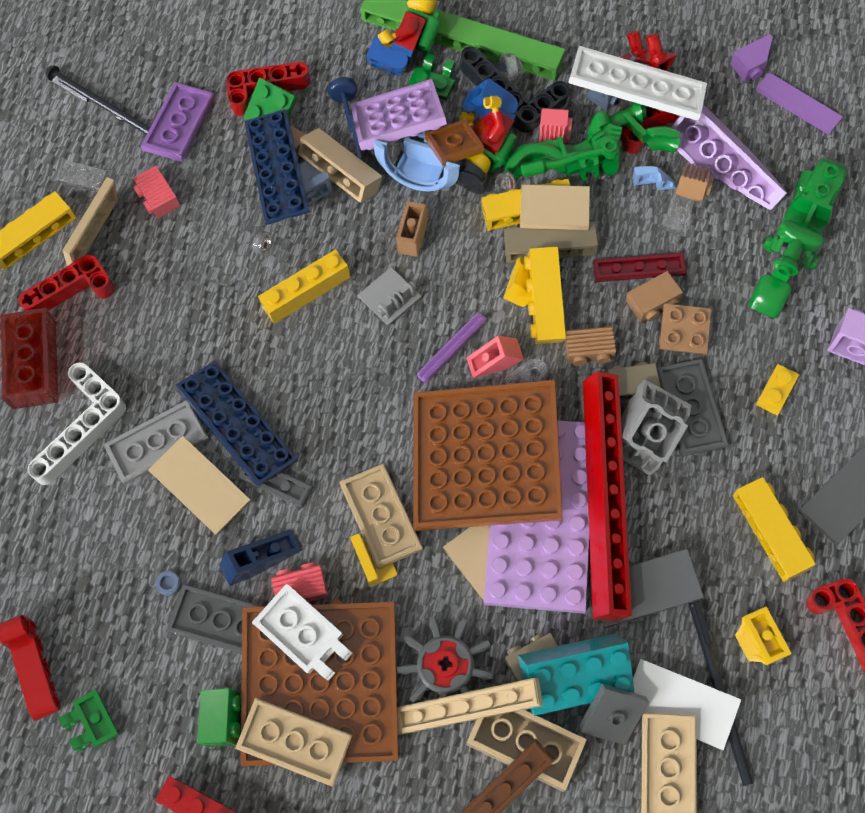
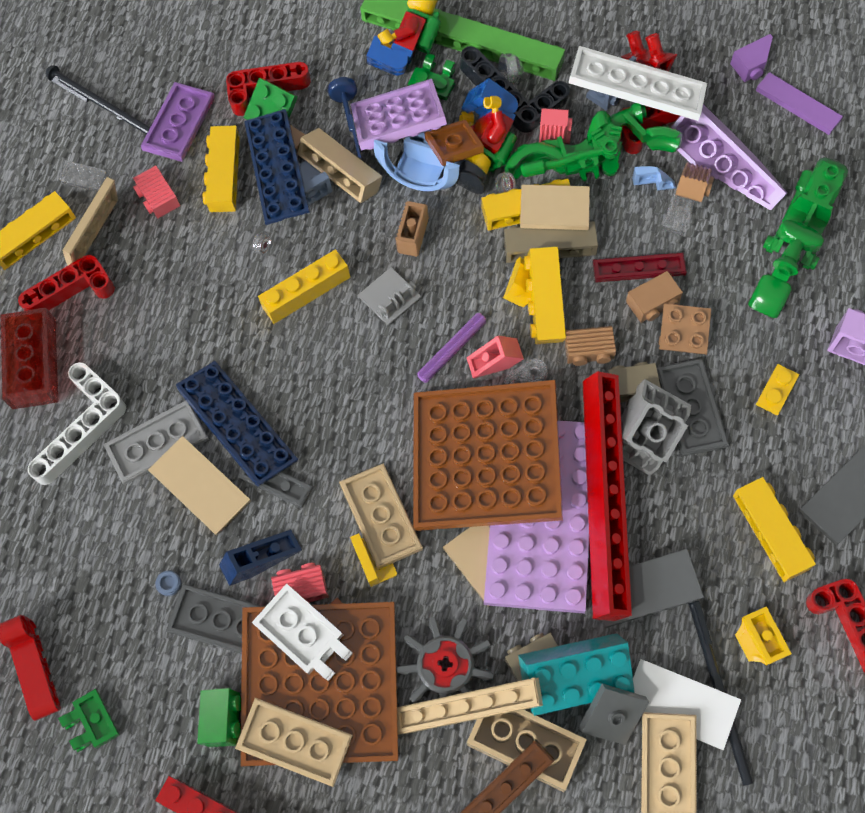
none -> yellow brick [203,126,240,212]

